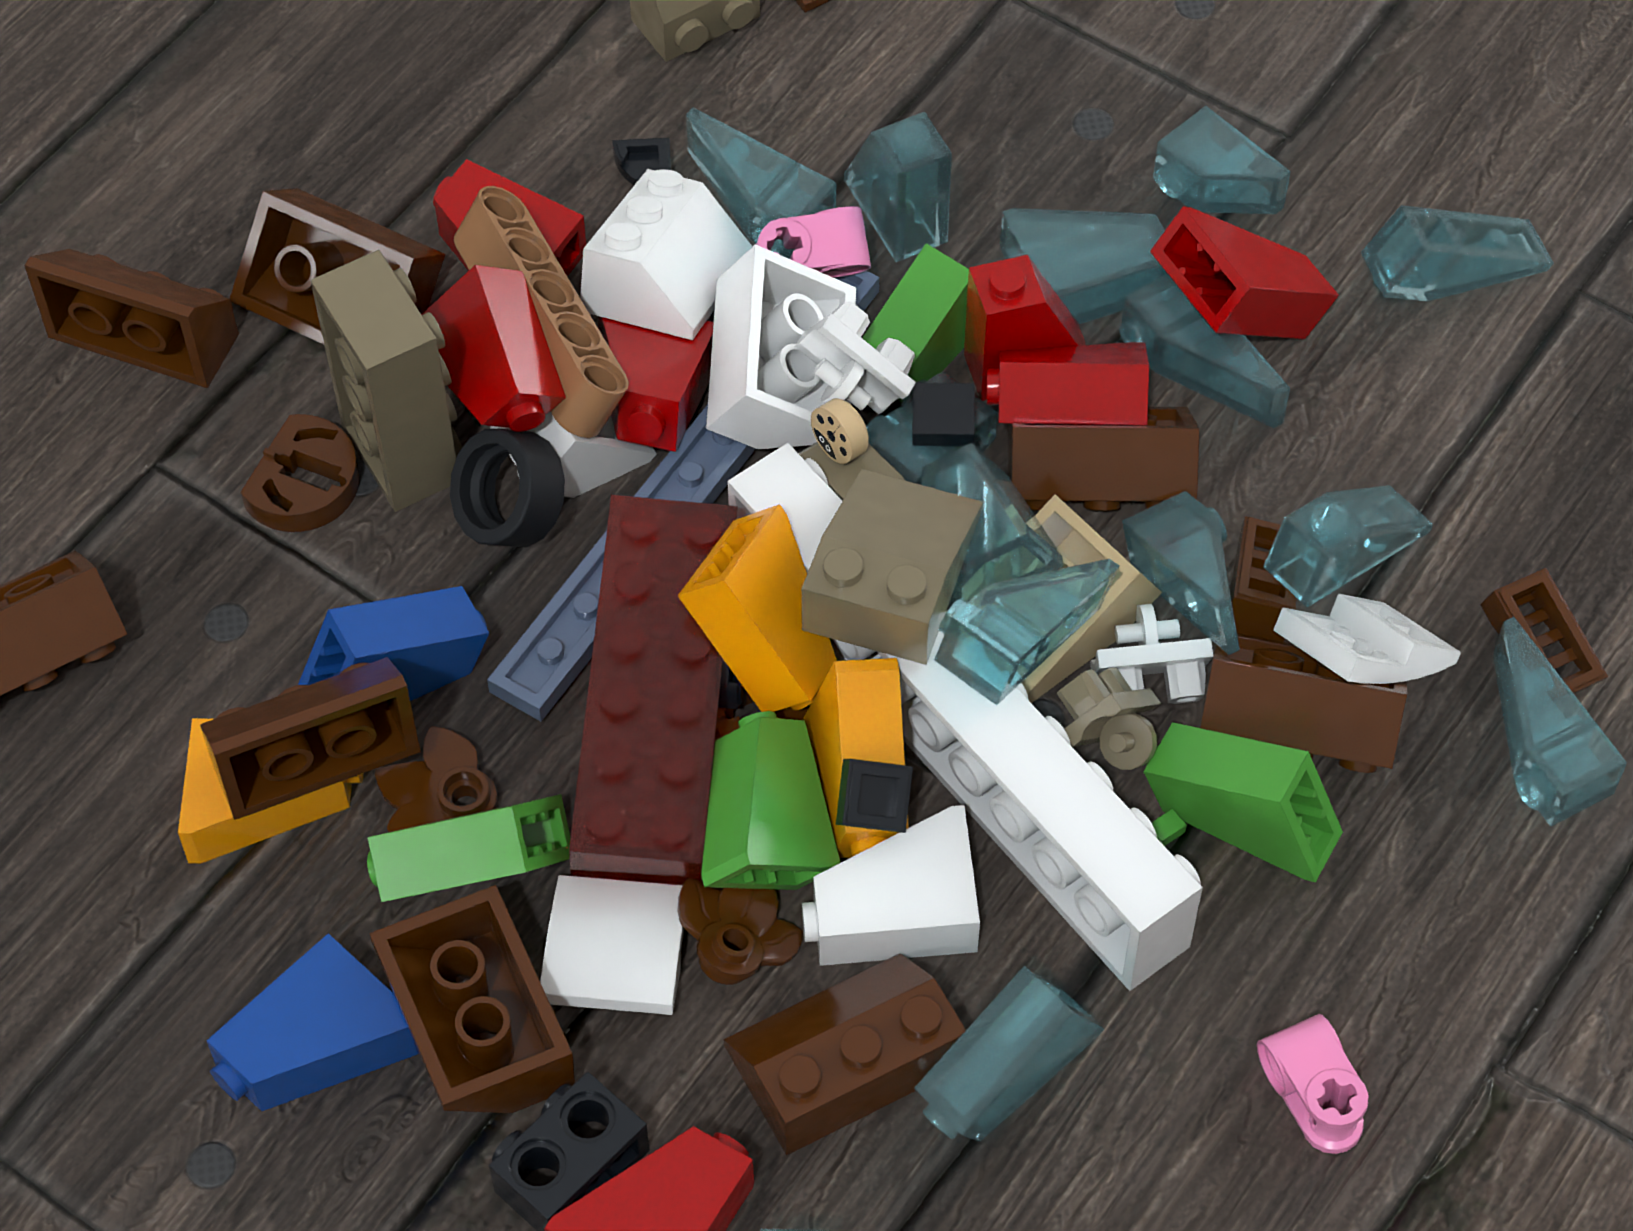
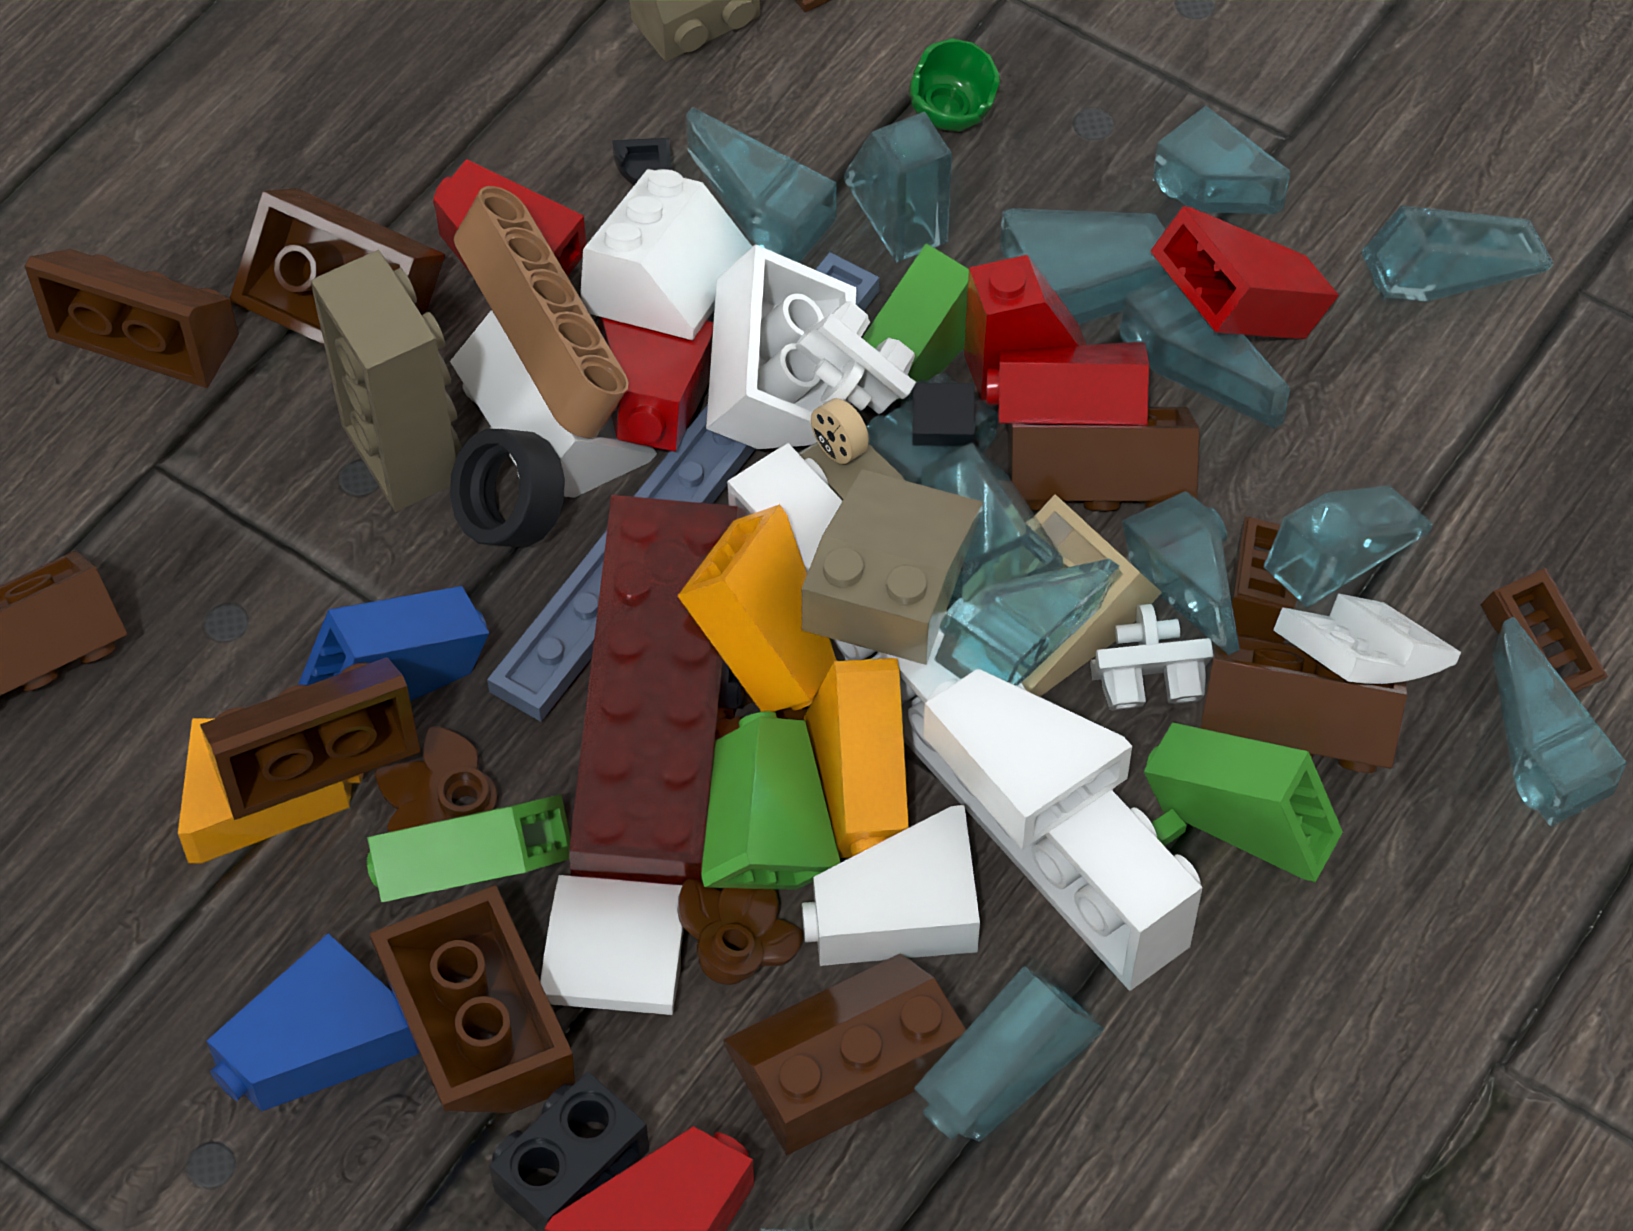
reddish brown piece [241,414,360,532] -> none
red slope [421,265,566,432] -> none
bright pink piece [756,207,871,278] -> none
black tile [836,759,913,833] -> none
dark tan hips [1057,667,1161,770] -> none
bright pink piece [1257,1014,1369,1154] -> none
none -> green hair [909,38,1000,132]
none -> white slope [923,668,1132,850]

